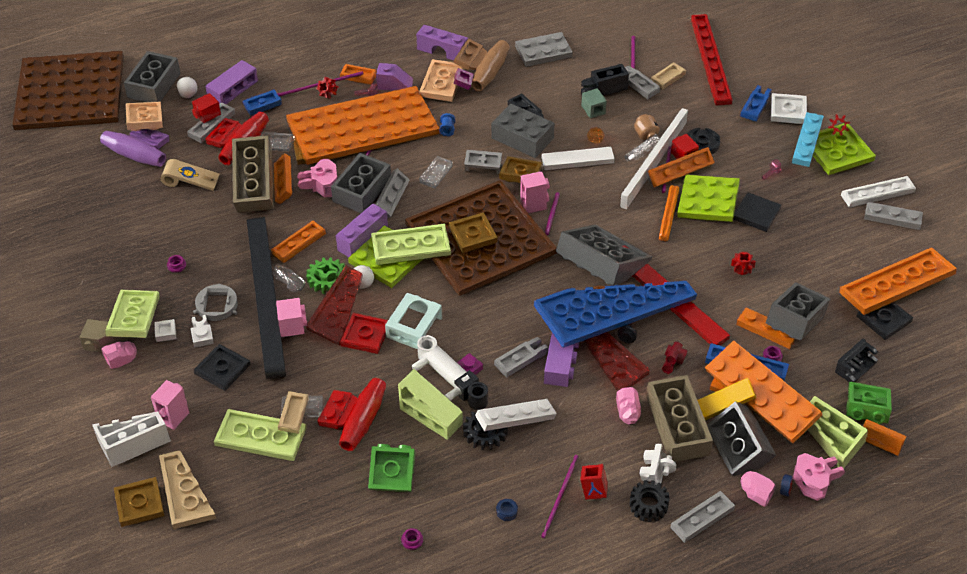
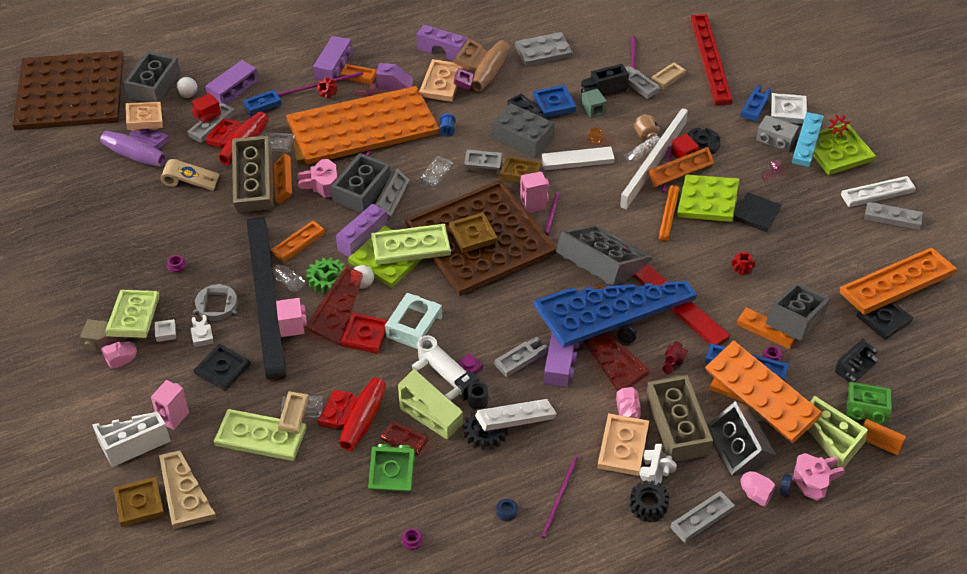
red brick [580,464,608,500] -> none
yellow tile [697,378,757,420] -> none
none -> medium lavender brick [313,36,353,81]
none -> clear red plate [382,420,428,456]
none -> blue plate [533,85,576,118]
none -> light nougat plate [597,413,649,476]
none -> light grey brick [756,115,799,152]

